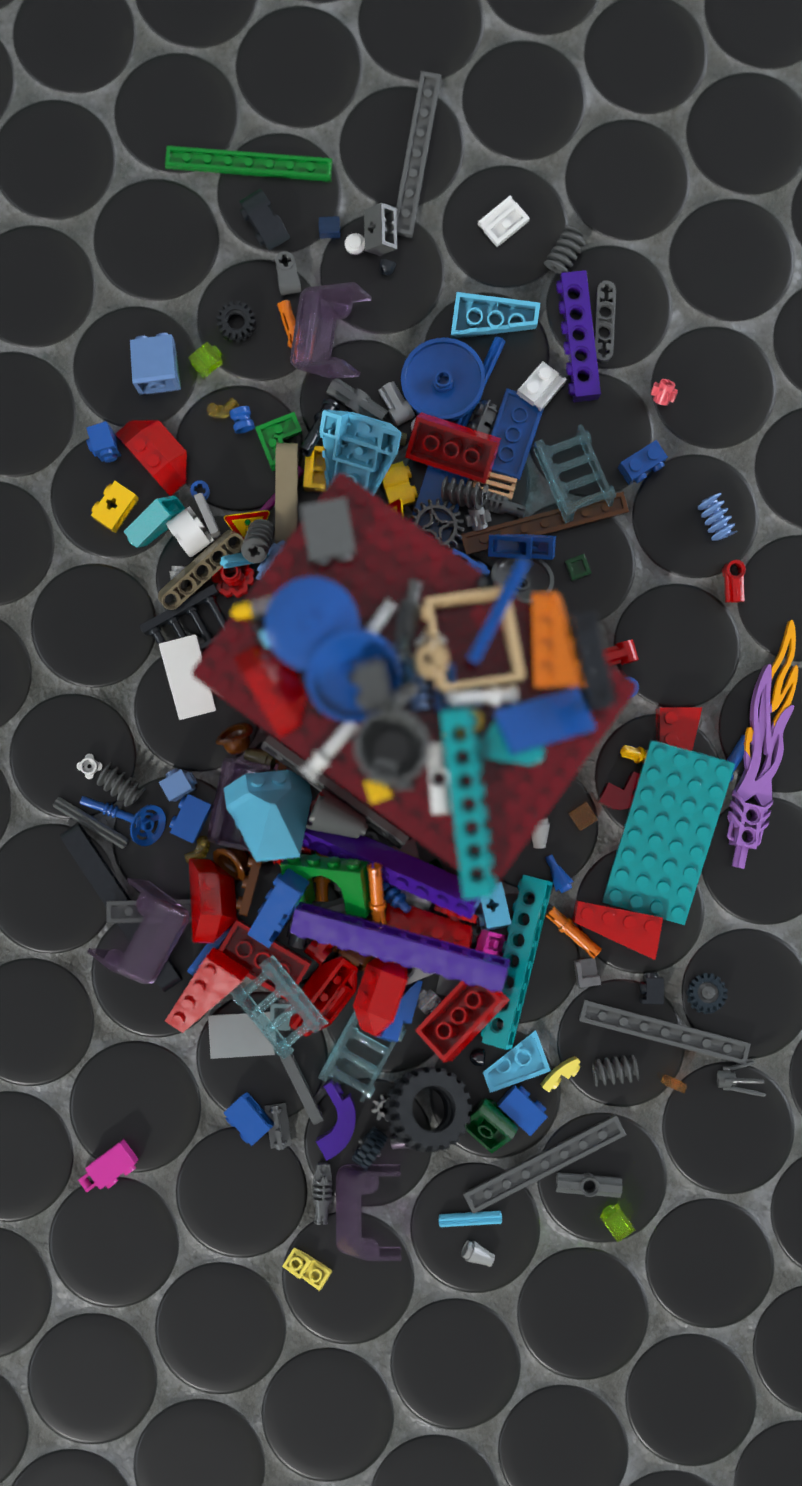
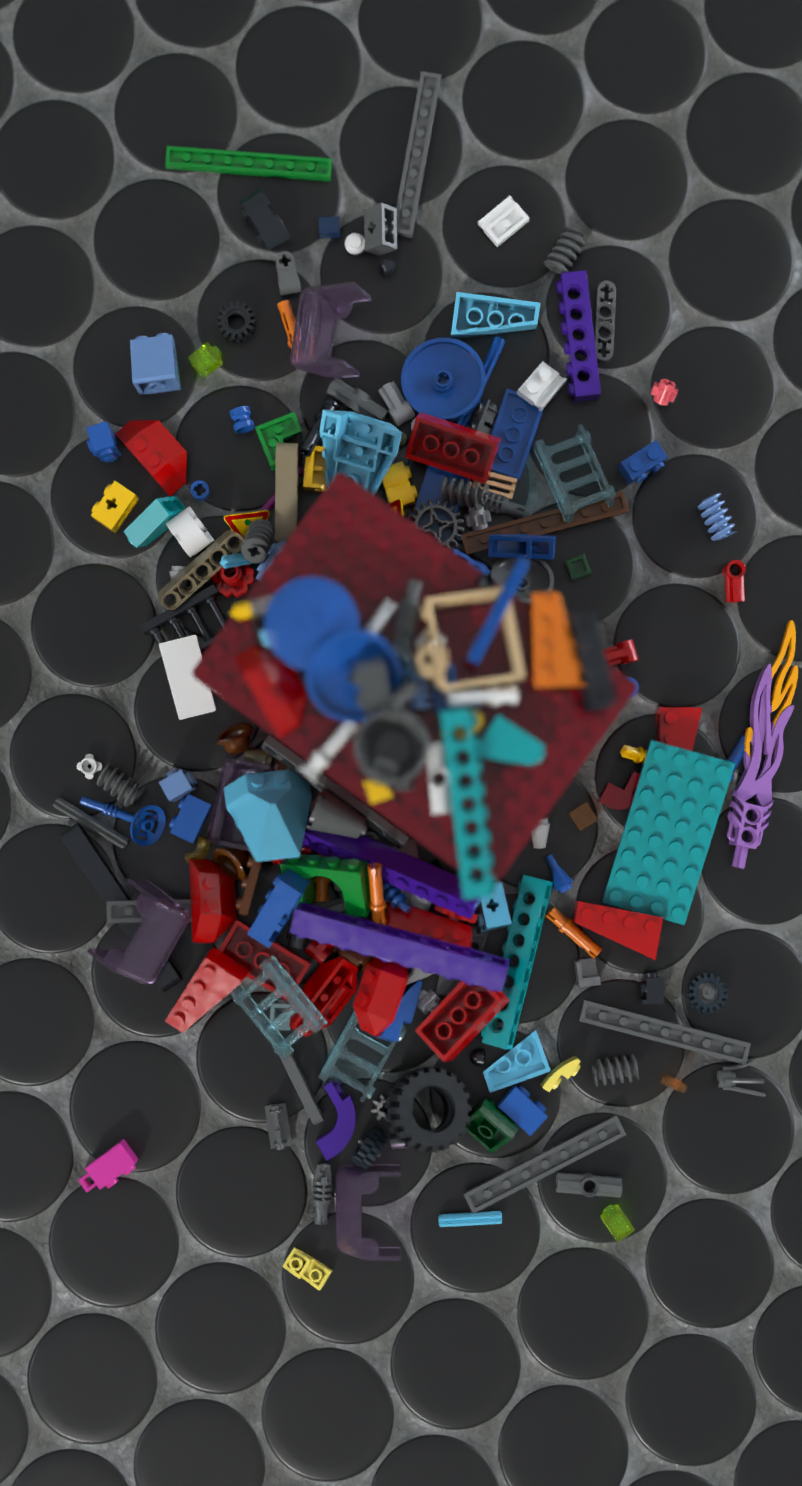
blue beam [187,926,232,976] -> none
light grey tile [194,493,221,540] -> none
clear yellow arm [207,398,239,418] -> none
light grey tile [208,1011,275,1059] -> none
blue brick [224,1092,274,1146] -> none
dark grey brick [300,497,356,567] -> none
light grey cone [461,1240,495,1267] -> none
dark pink wing [476,929,508,957] -> none
blue tile [493,687,596,756] -> none

